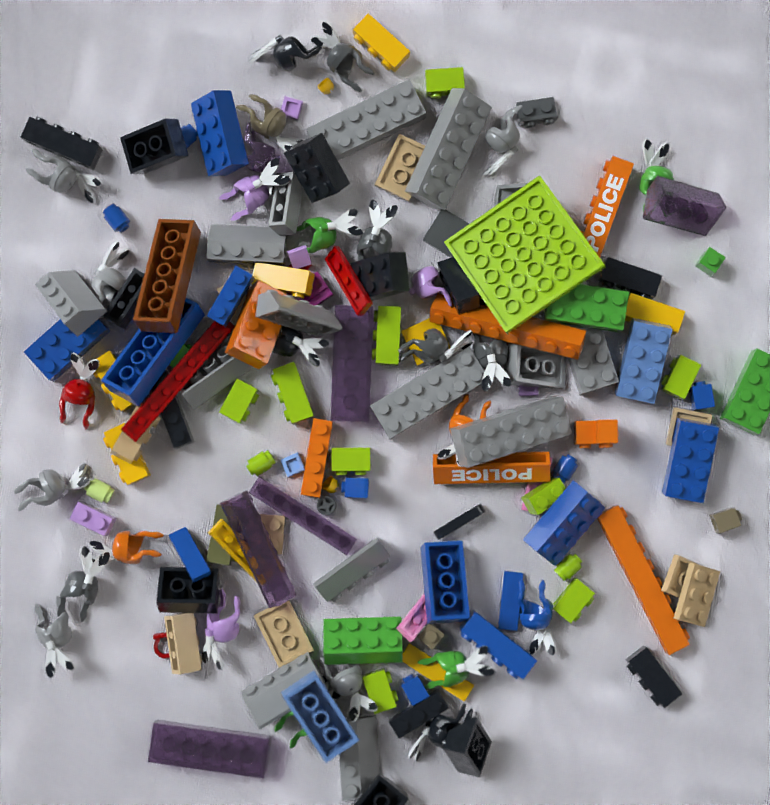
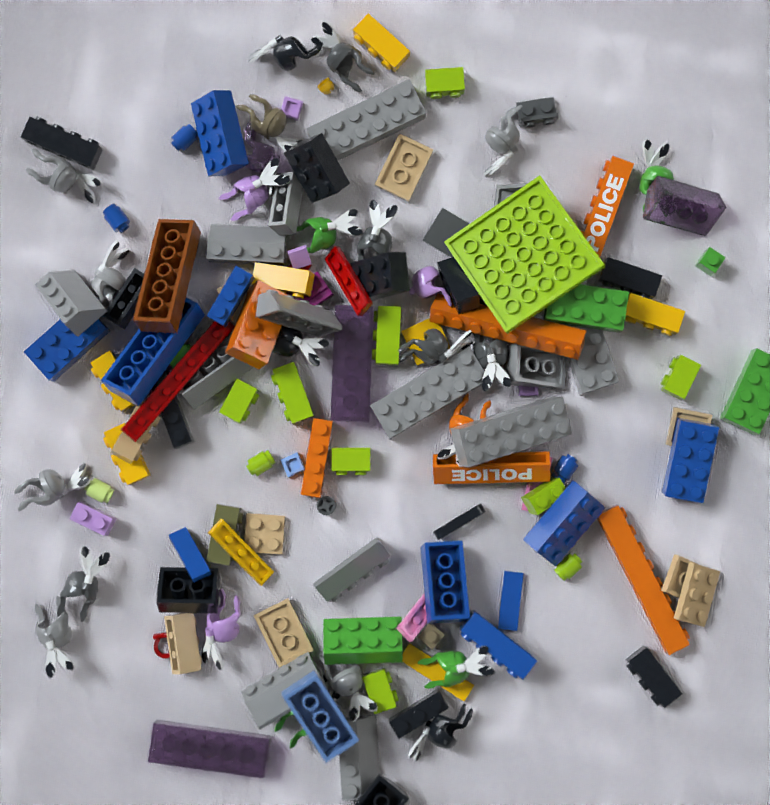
red hair [59,353,99,430] -> none
orange hair [89,531,164,564] -> none
black brick [120,118,189,174] -> none
clear purple brick [220,490,297,608] -> none
clear purple brick [249,477,358,555] -> none
yellow hinge [322,476,340,493] -> none
blue slope [341,478,369,498] -> none
blue brick [401,673,429,706] -> none
light grey brick [405,88,492,210] -> none
black slope [442,717,492,777] -> none
blue hair [518,579,557,656] -> none
lime brick [553,578,595,624] -> none
orange brick [574,420,618,448] -> none
medium blue brick [614,318,673,404] -> none
blue brick [689,381,715,410] -> none
dark tan brick [709,507,742,533] -> none

